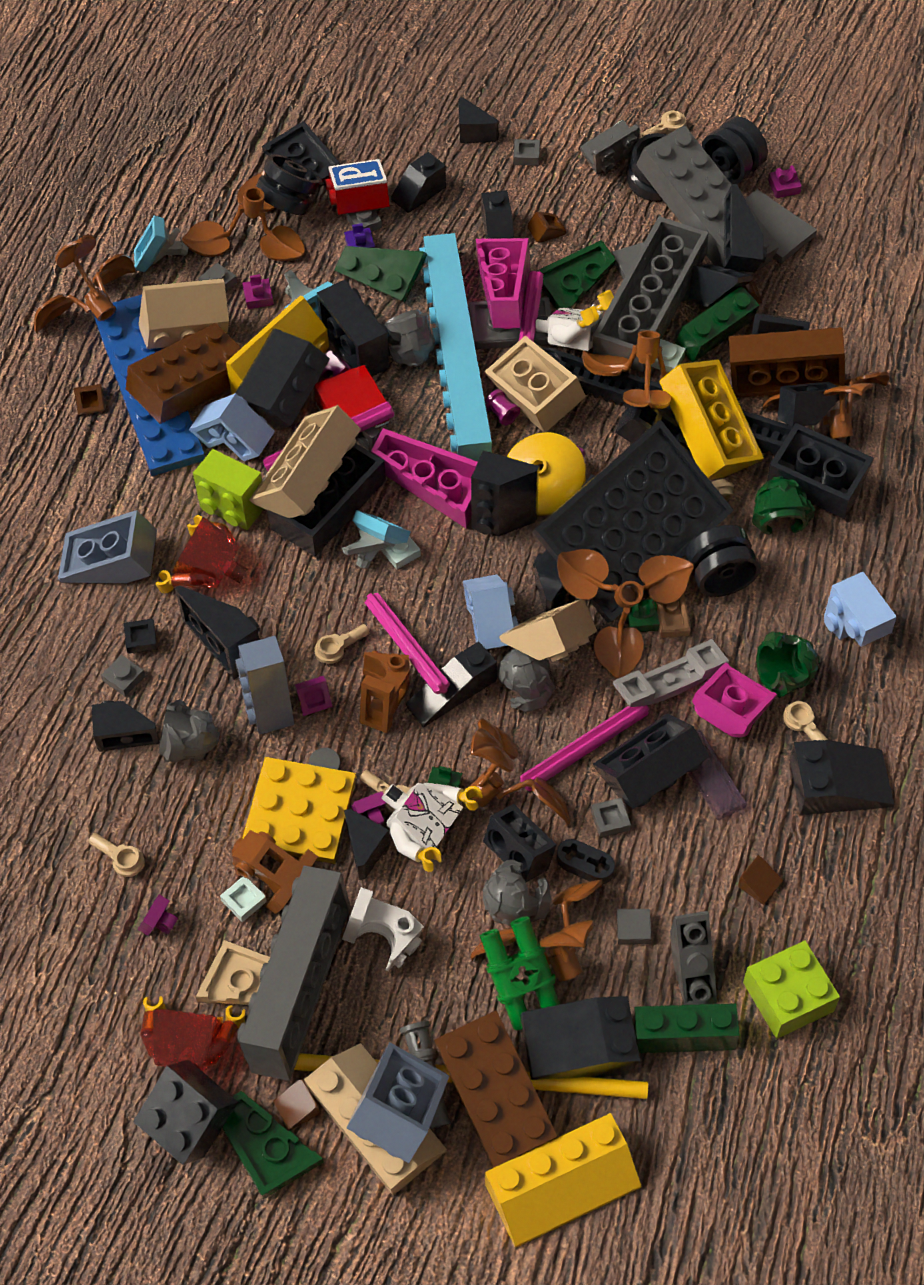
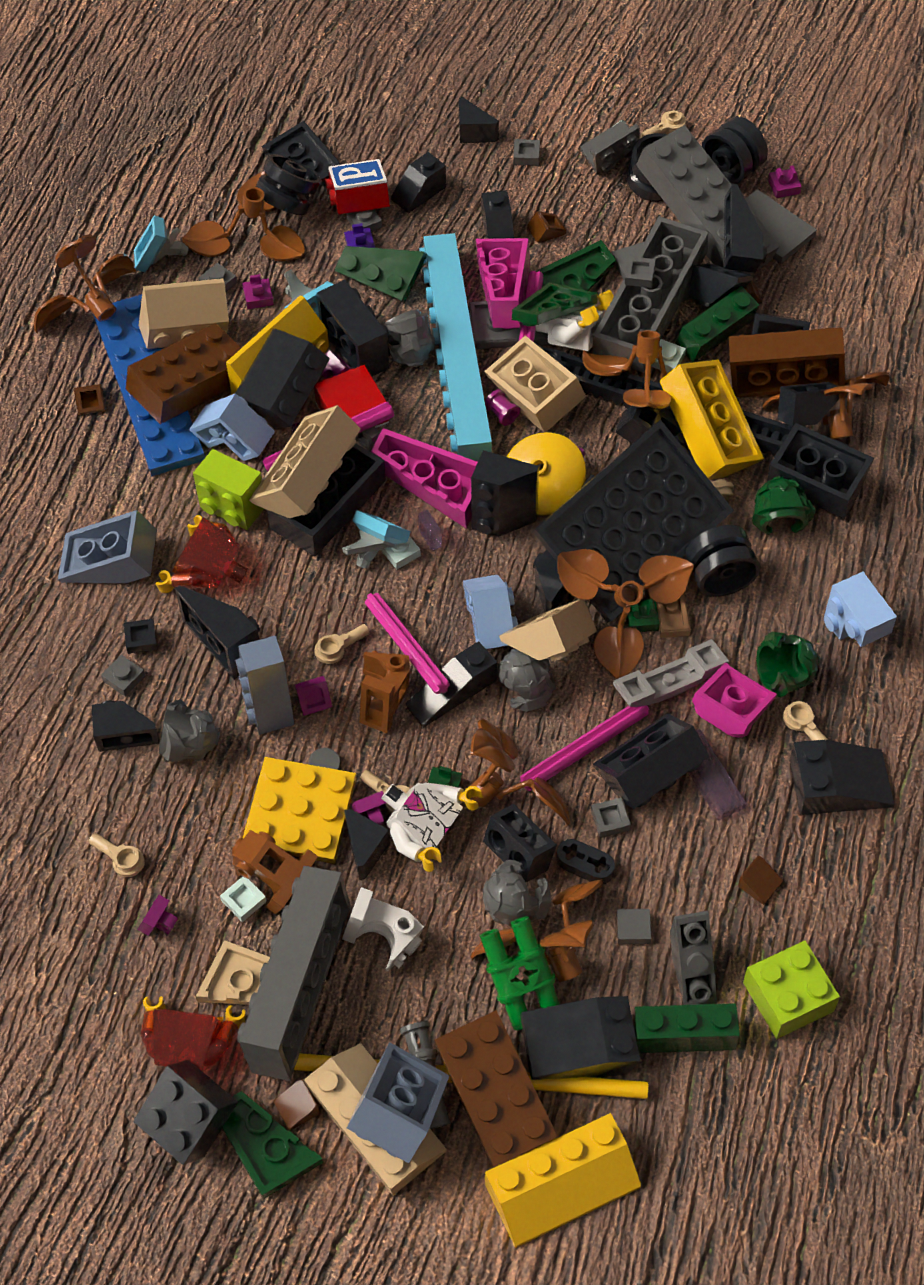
none -> tile [418,509,442,551]
none -> dark green wing [512,282,598,326]
none -> dark grey tile [624,256,656,288]

